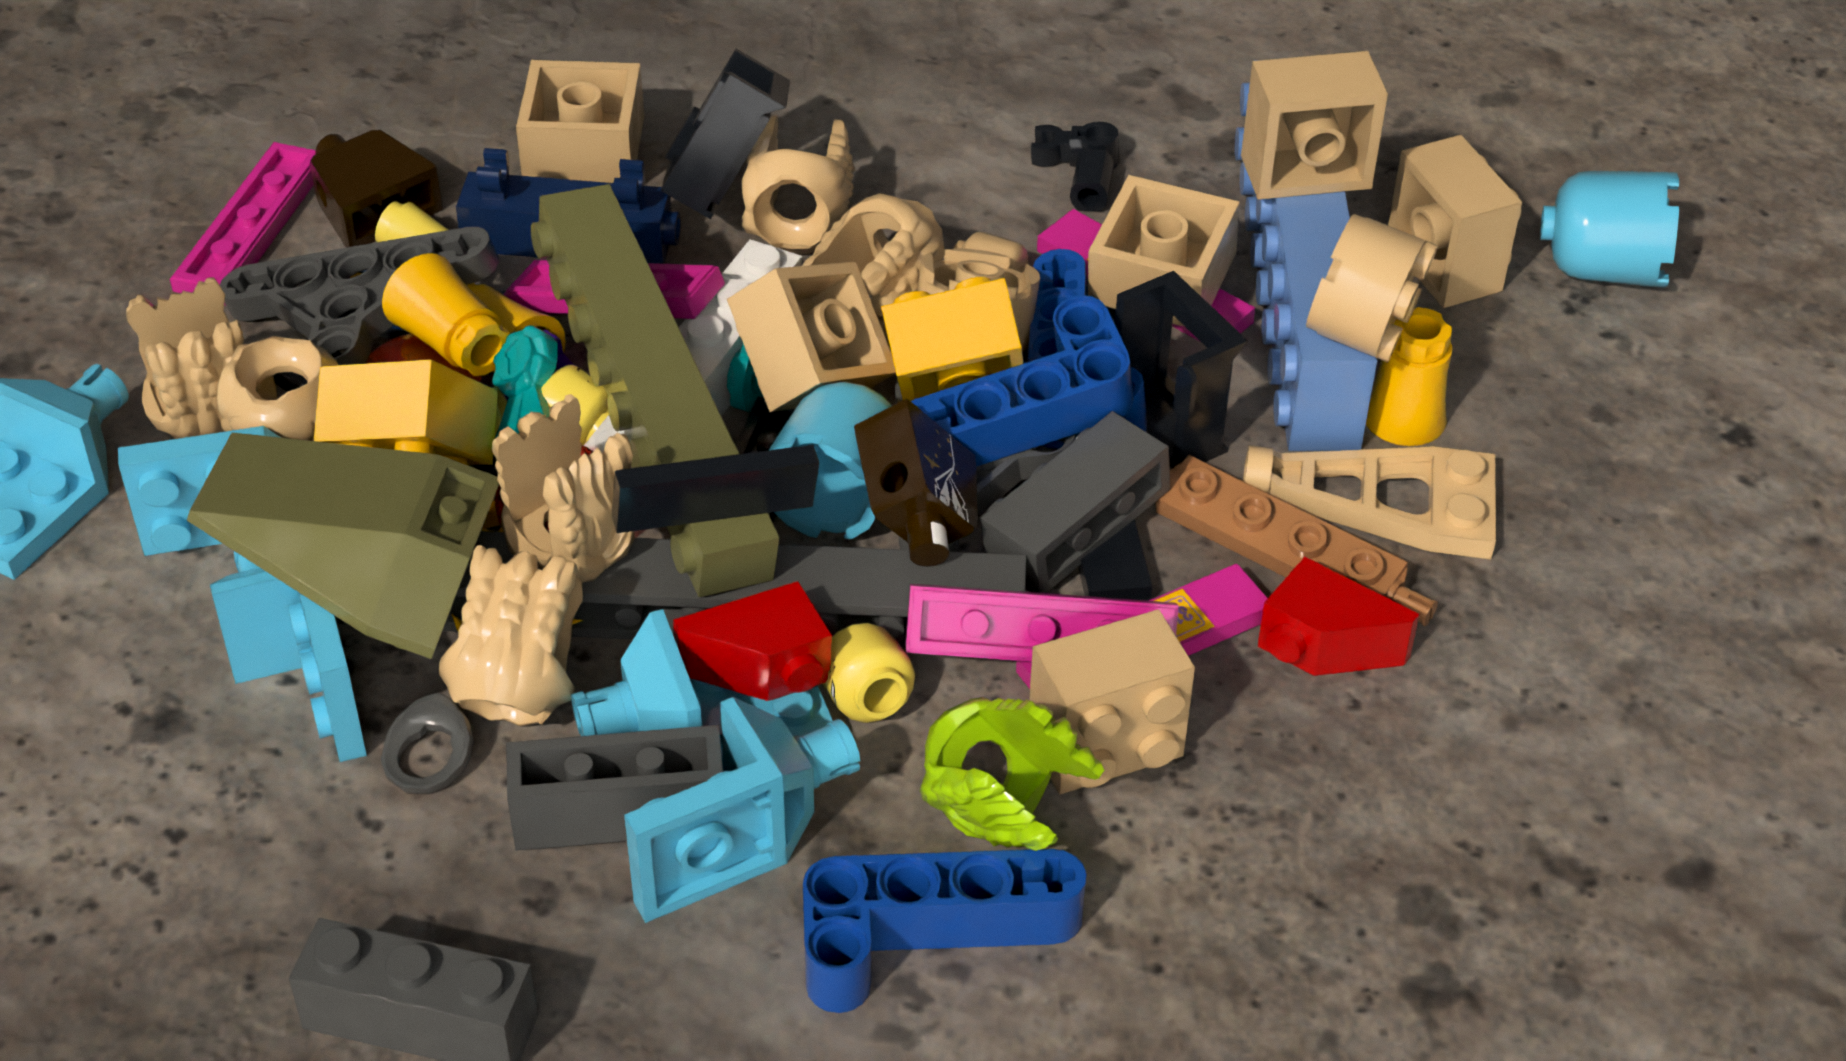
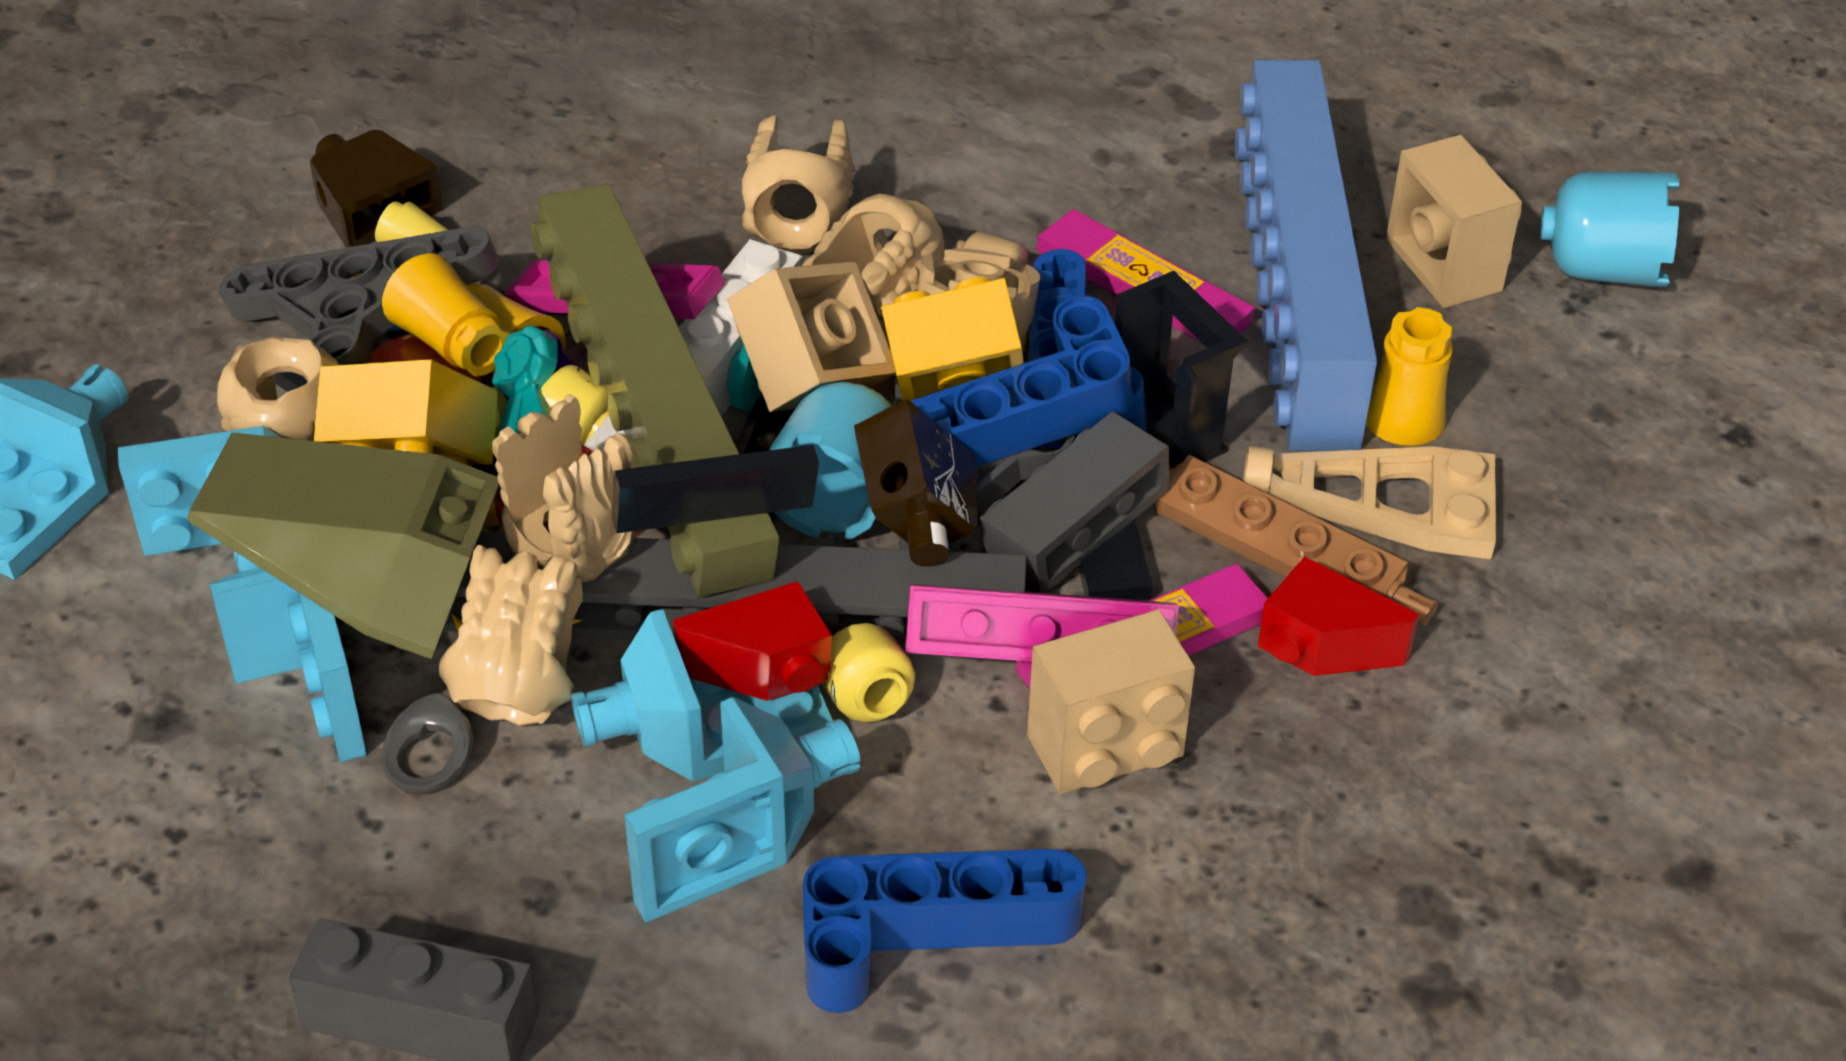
tan piece [126,277,244,439] -> none
dark pink tile [170,142,316,306] -> none
dark blue brick [456,148,681,264] -> none
dark grey brick [506,725,723,851] -> none
tan brick [516,60,644,183] -> none
black piece [661,48,790,219] -> none
lime piece [919,697,1105,851] -> none
black bar [1031,121,1119,212] -> none
tan brick [1088,175,1240,327] -> none
tan brick [1241,51,1388,200] -> none
tan brick [1306,214,1438,363] -> none

